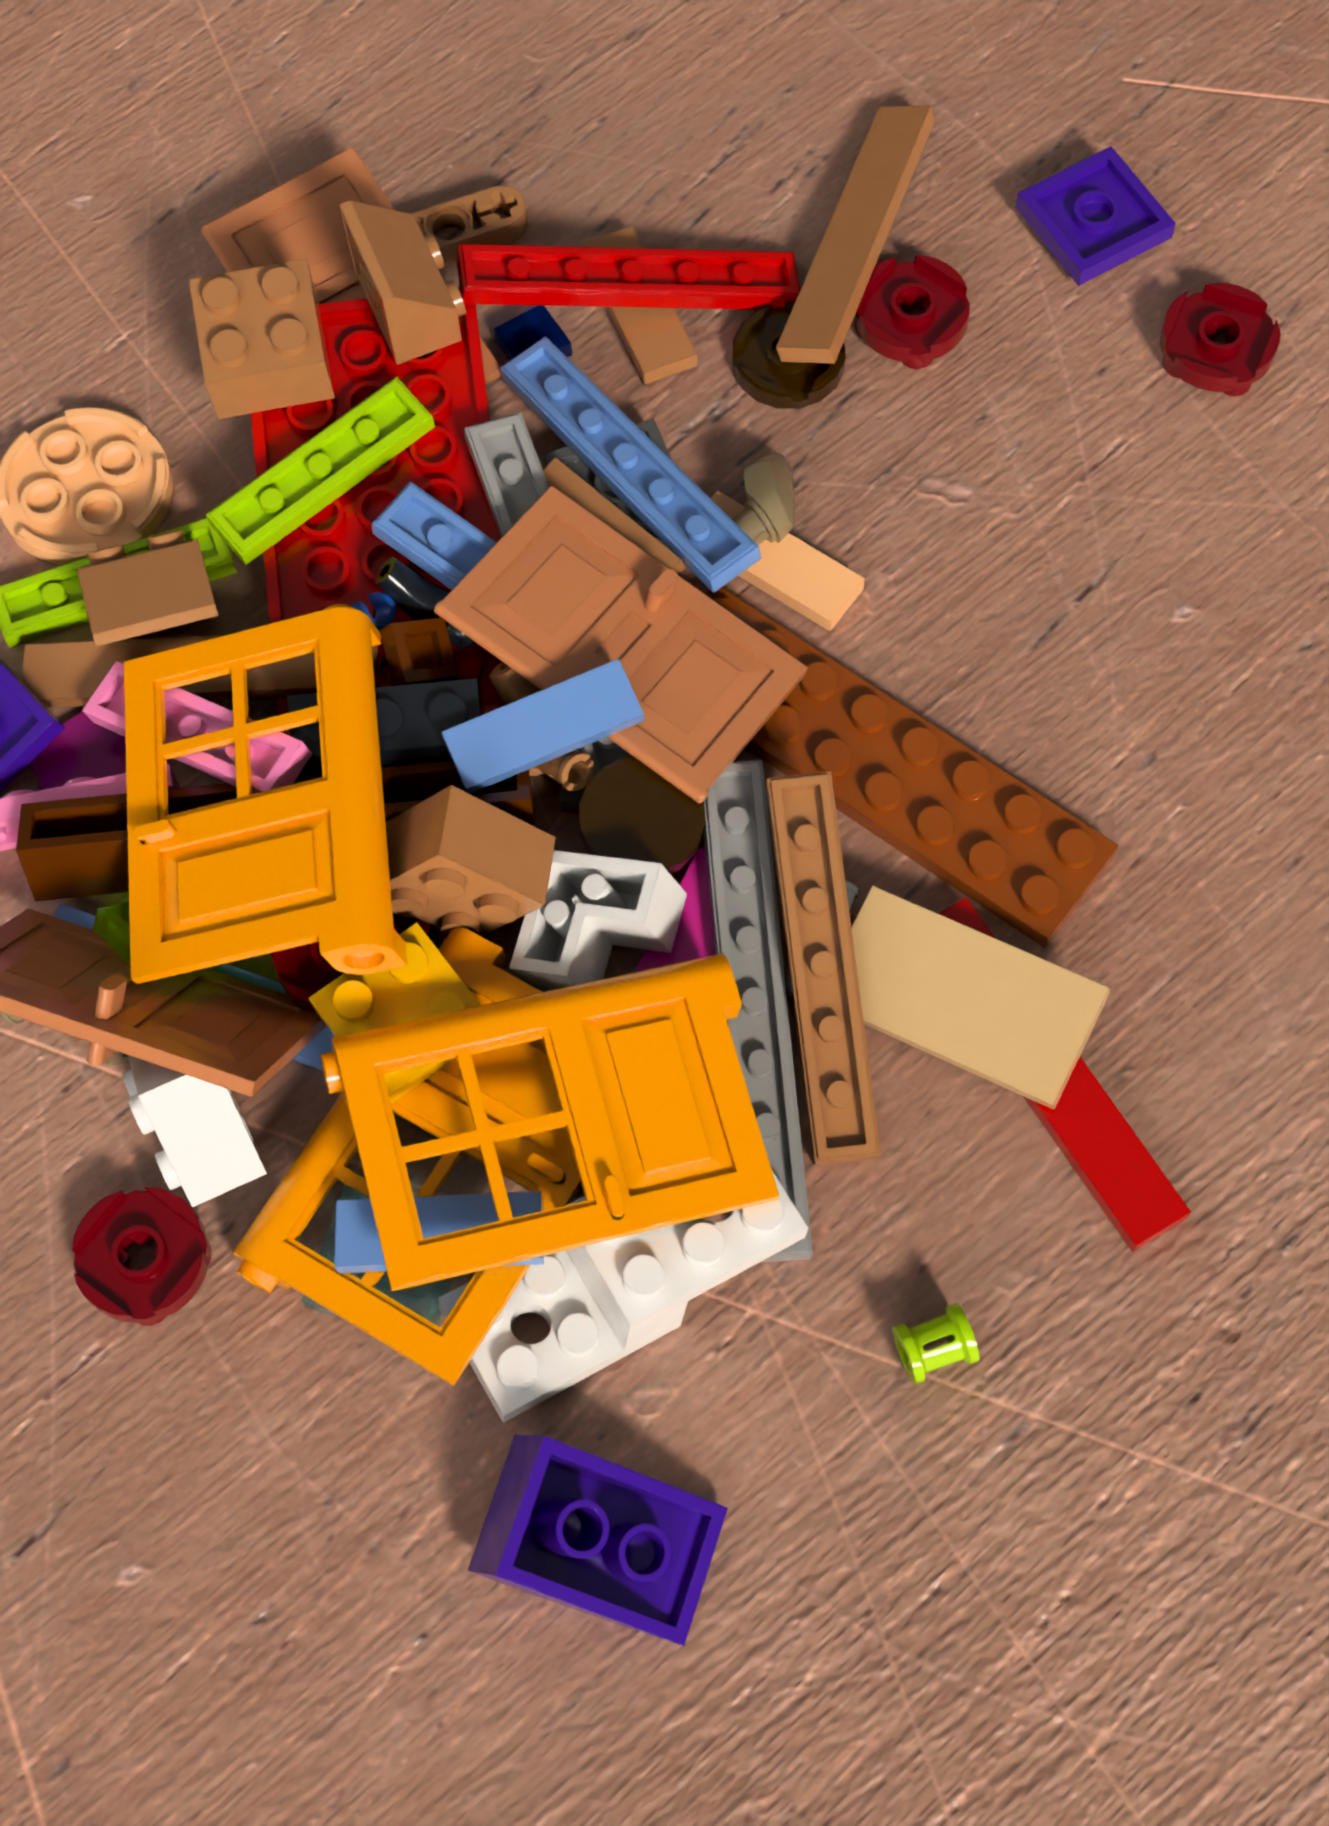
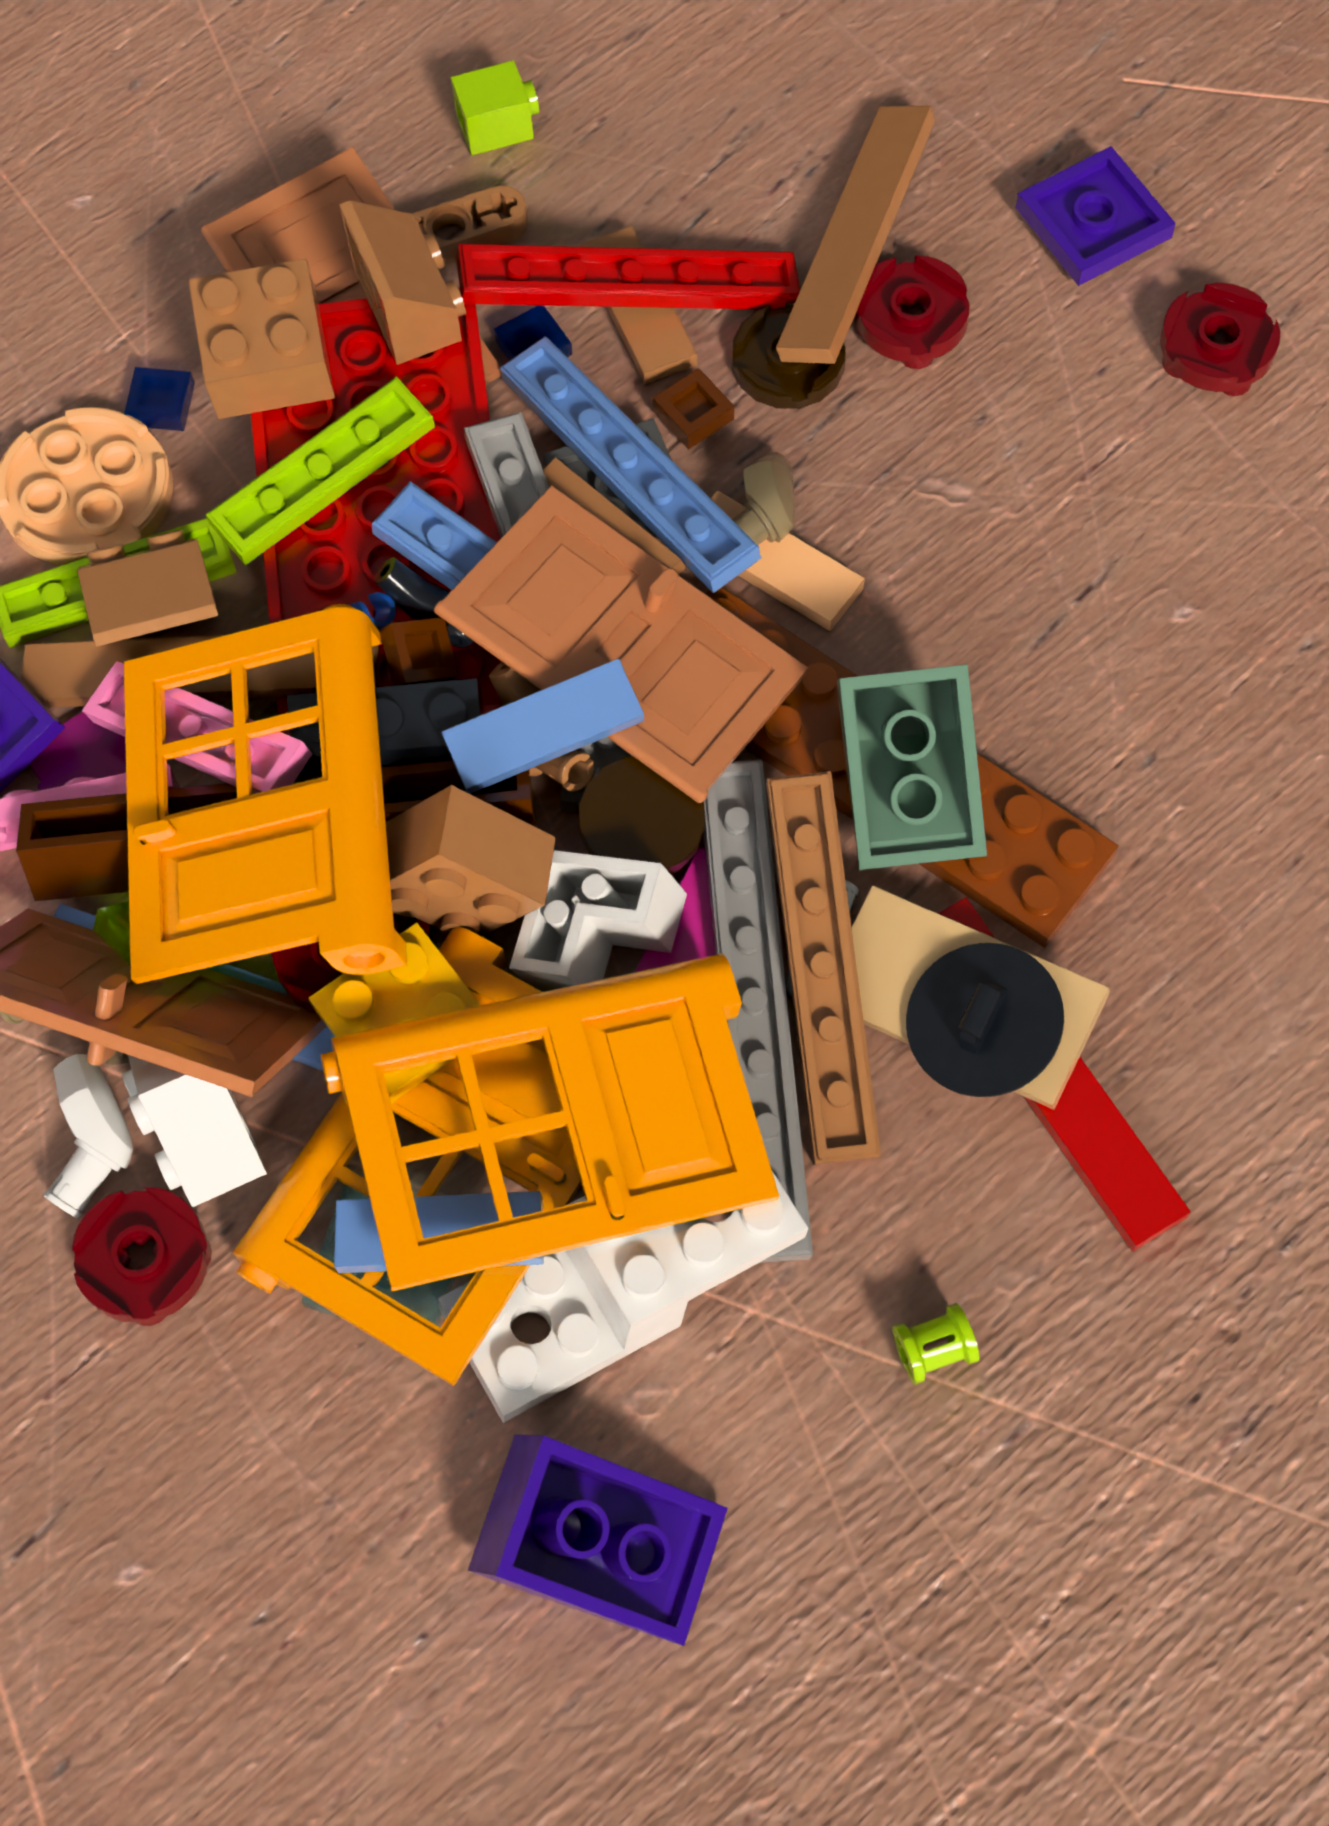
none -> white arm [43,1054,133,1219]
none -> clear blue tile [124,367,195,431]
none -> lime brick [451,60,539,156]
none -> reddish brown plate [653,368,734,450]
none -> sand green slope [837,664,987,870]
none -> black shield [906,943,1064,1097]

